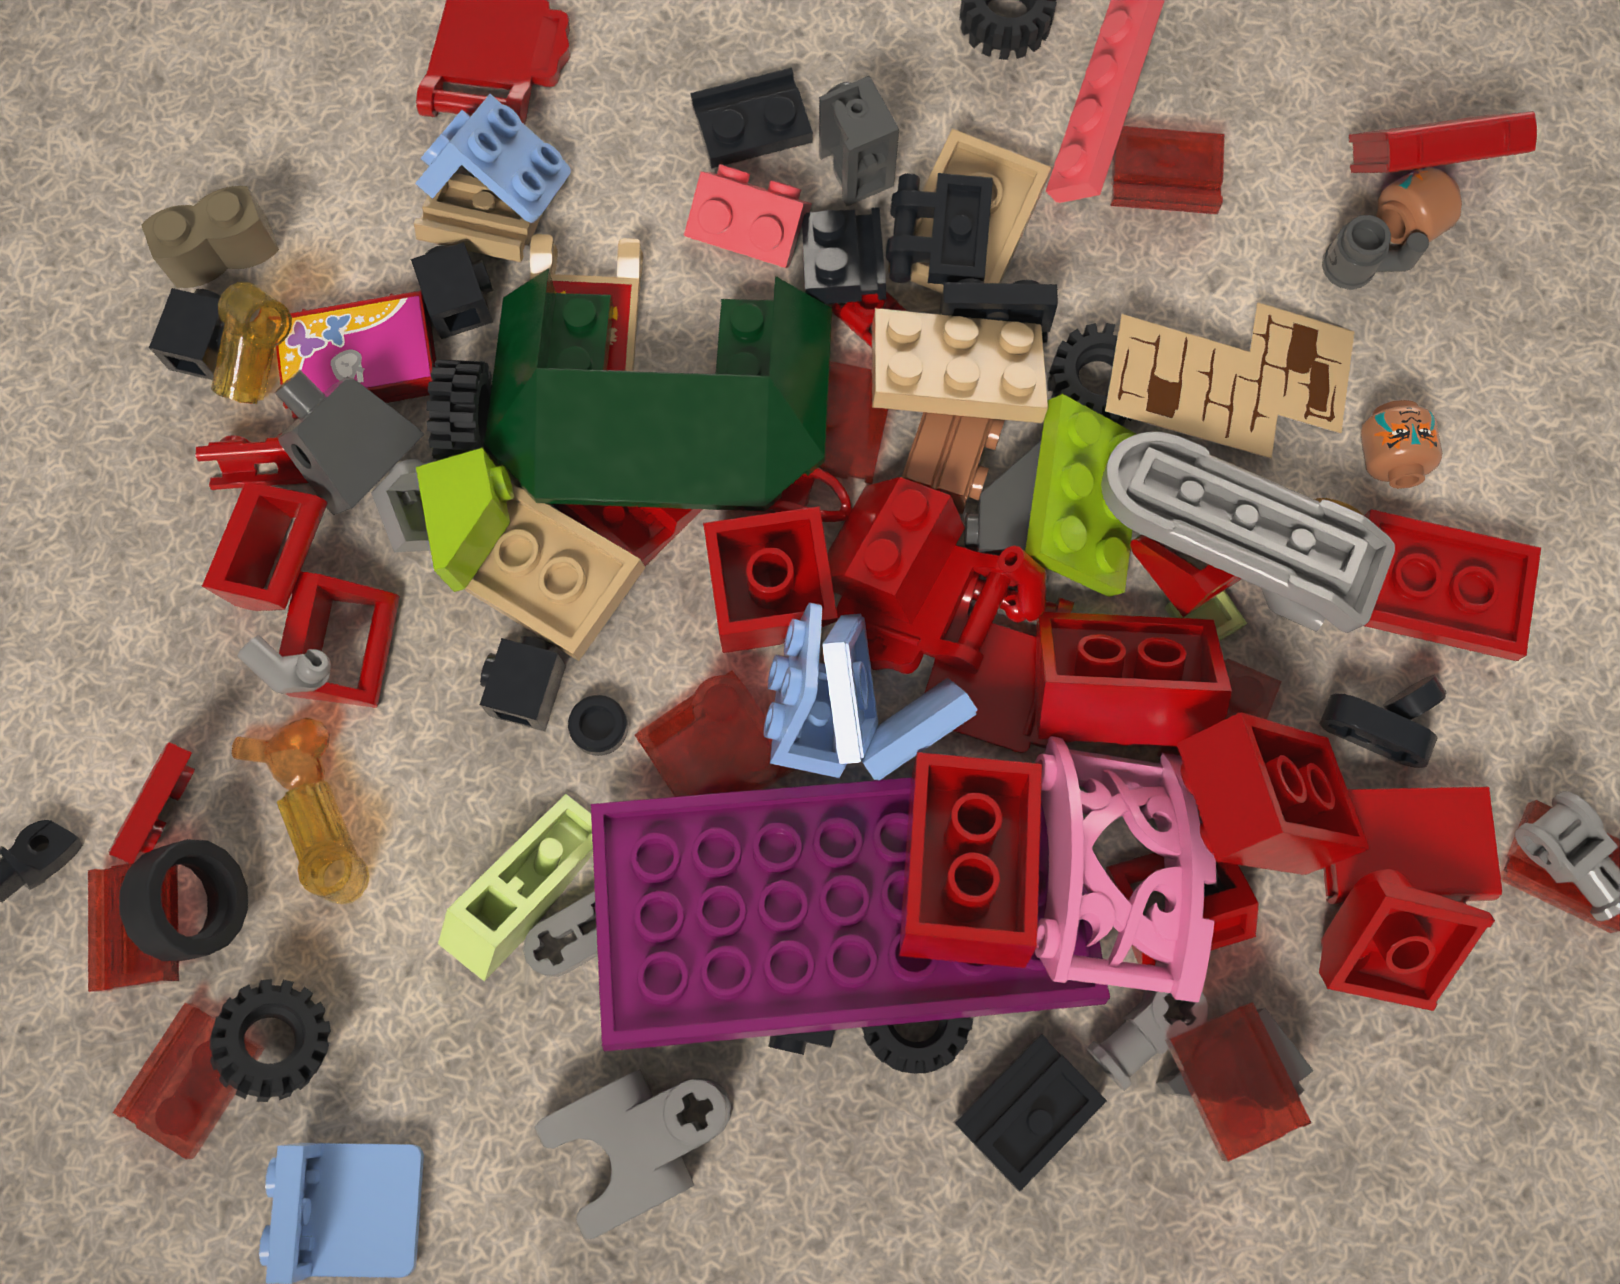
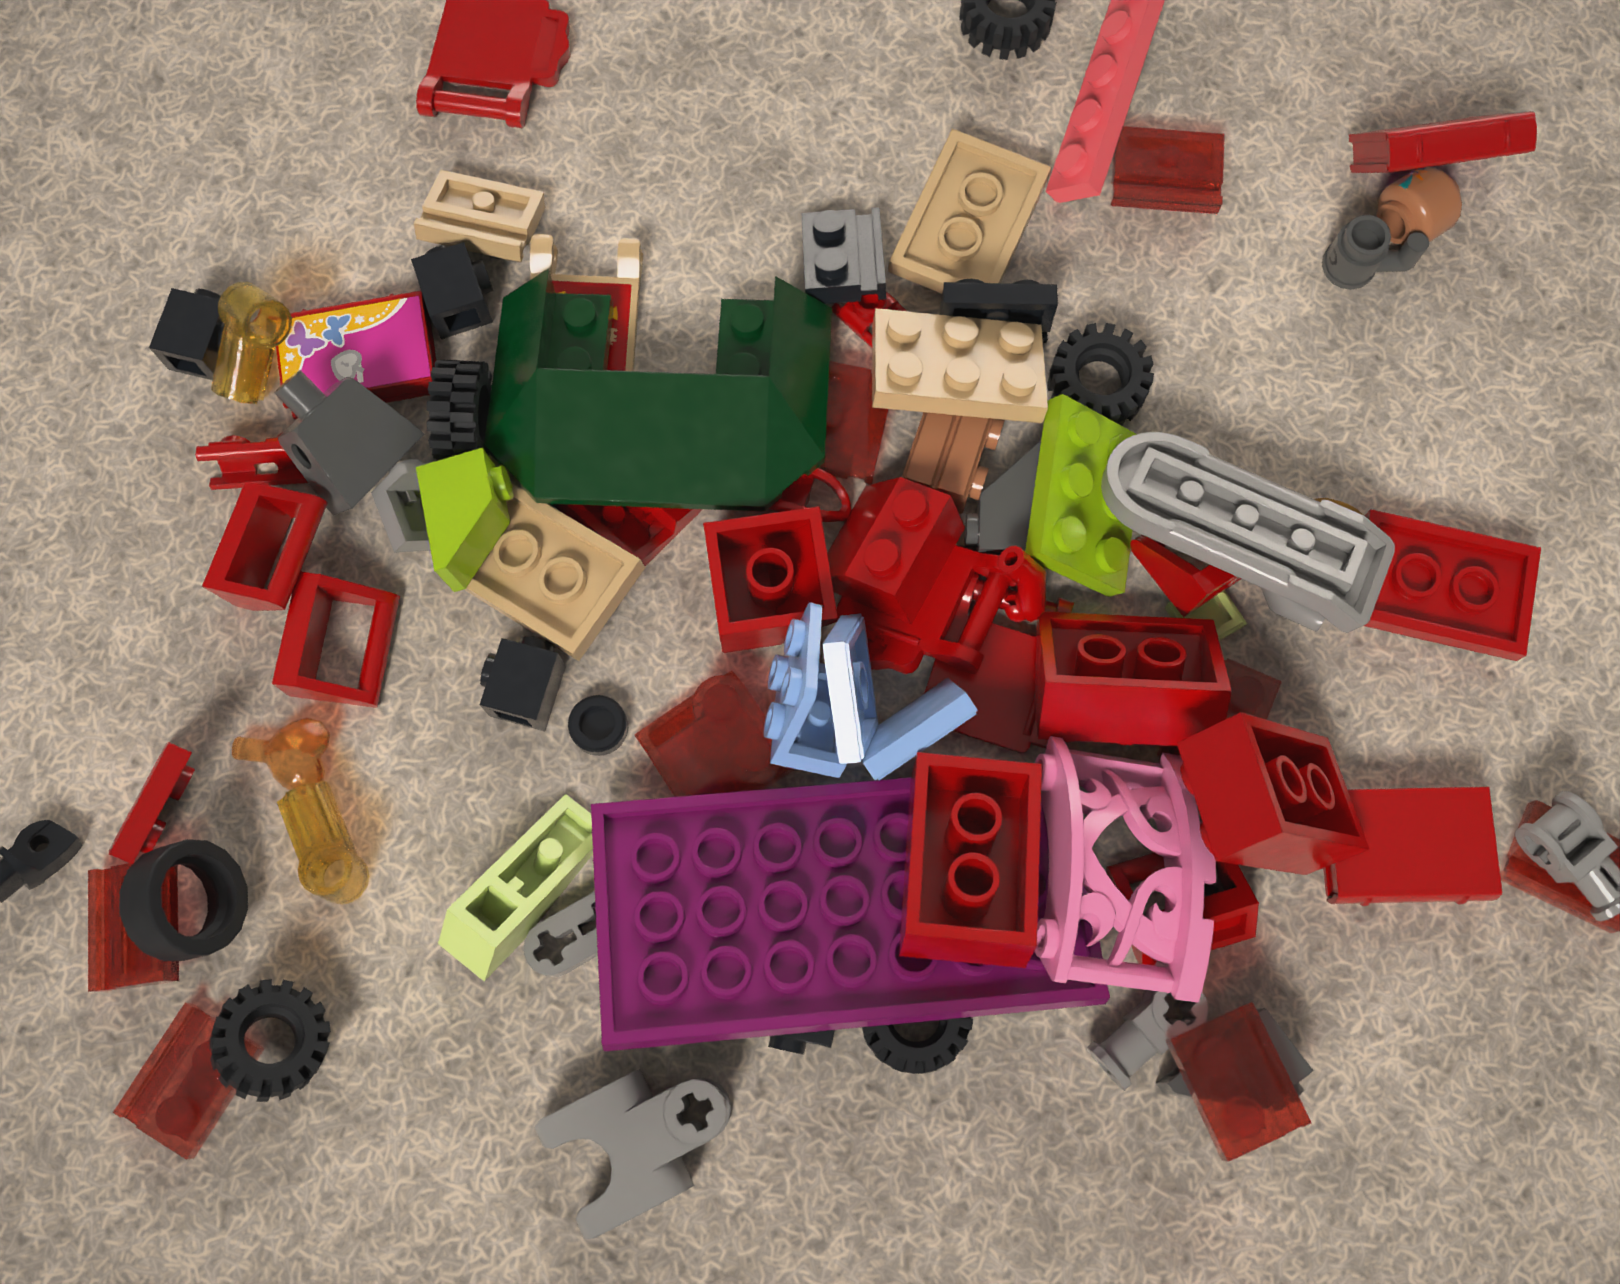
dark tan brick [141,186,279,288] -> none
light grey arm [237,635,331,694] -> none
light blue bracket [259,1143,424,1284] -> none
light blue bracket [415,94,571,223] -> none
coral bracket [684,164,812,268] -> none
black plate [690,67,813,169] -> none
dark grey hinge [819,75,899,207] -> none
black plate [885,173,993,285] -> none
black plate [953,1034,1107,1192] -> none
tan sticker [1105,302,1354,459] -> none
black beam [1319,693,1438,768] -> none
red slope [1319,869,1495,1011] -> none
nougat head [1360,400,1443,489] -> none
black tile [1383,675,1447,720] -> none

